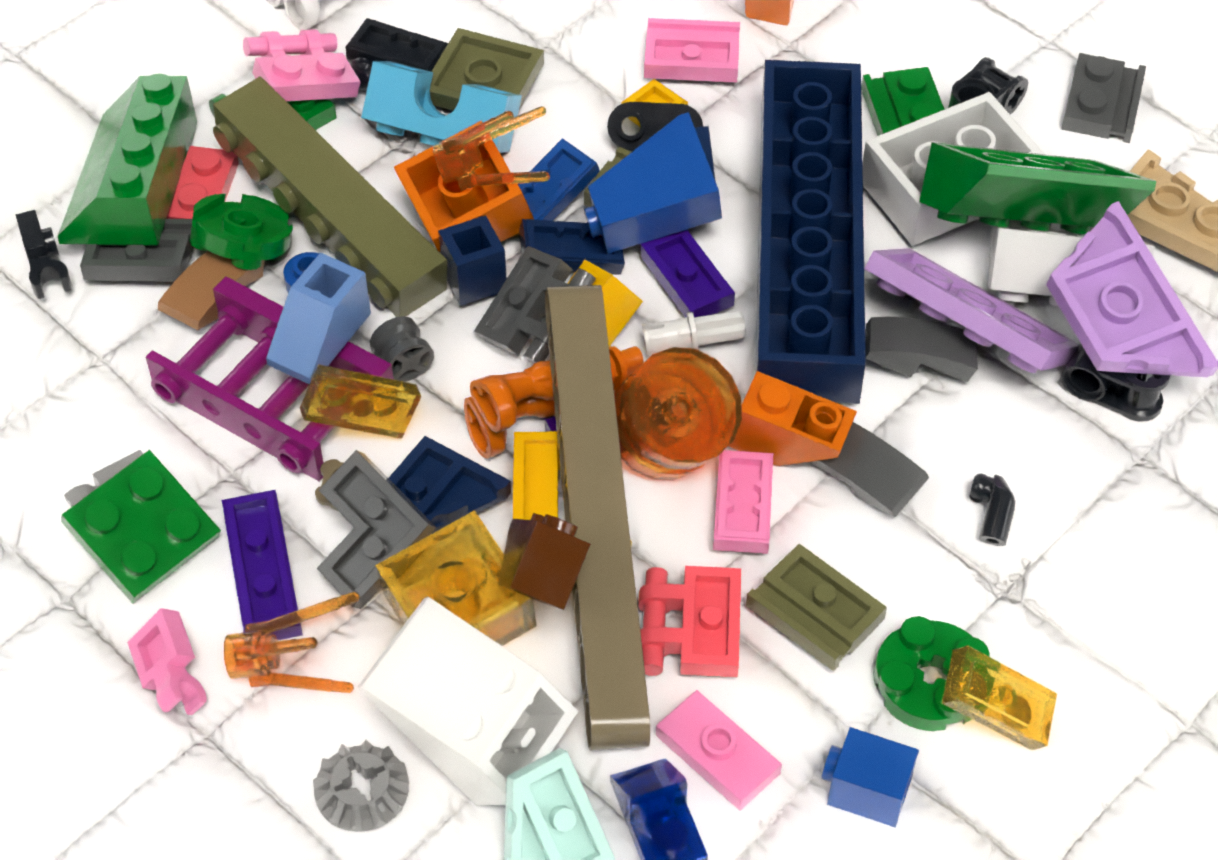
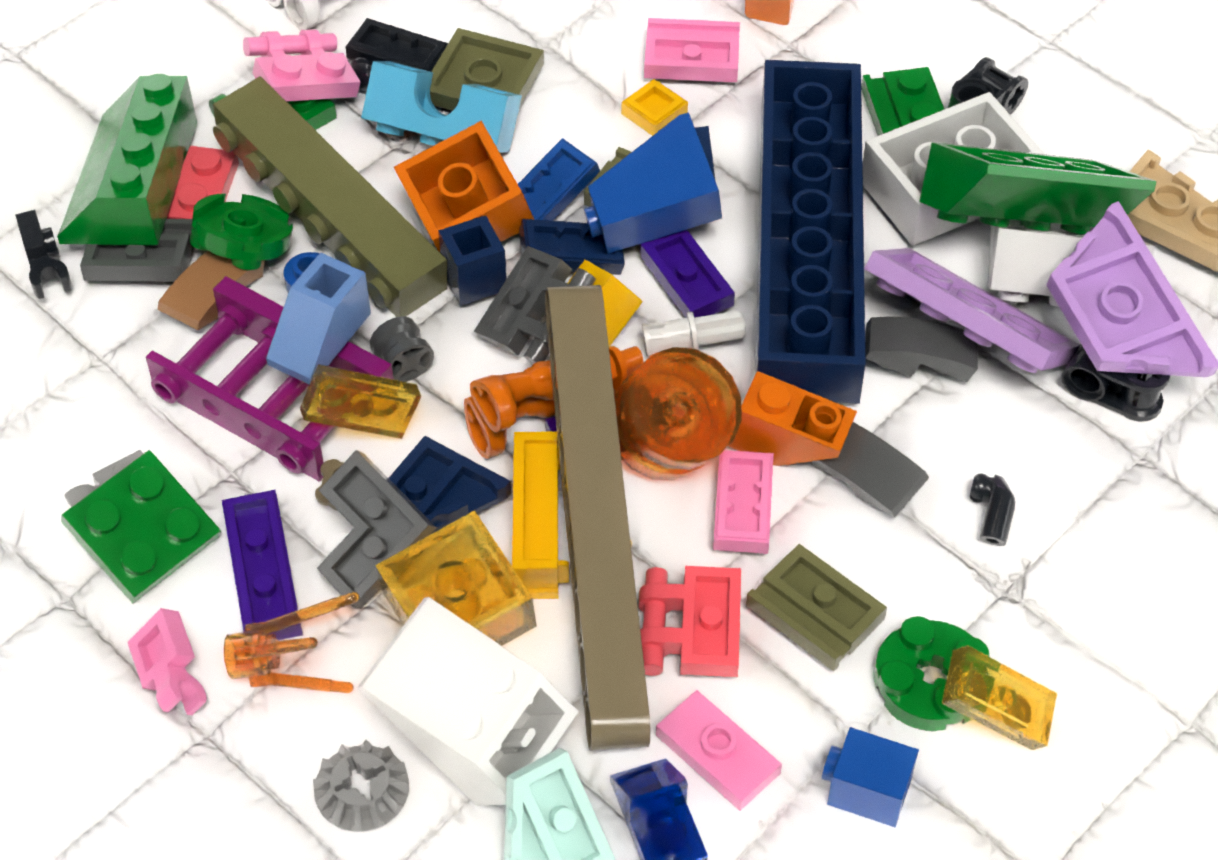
clear orange plant [433,106,550,191] -> none
reddish brown slope [498,513,591,610] -> none
black plate [607,102,703,151] -> none
dark grey plate [1061,53,1146,143] -> none

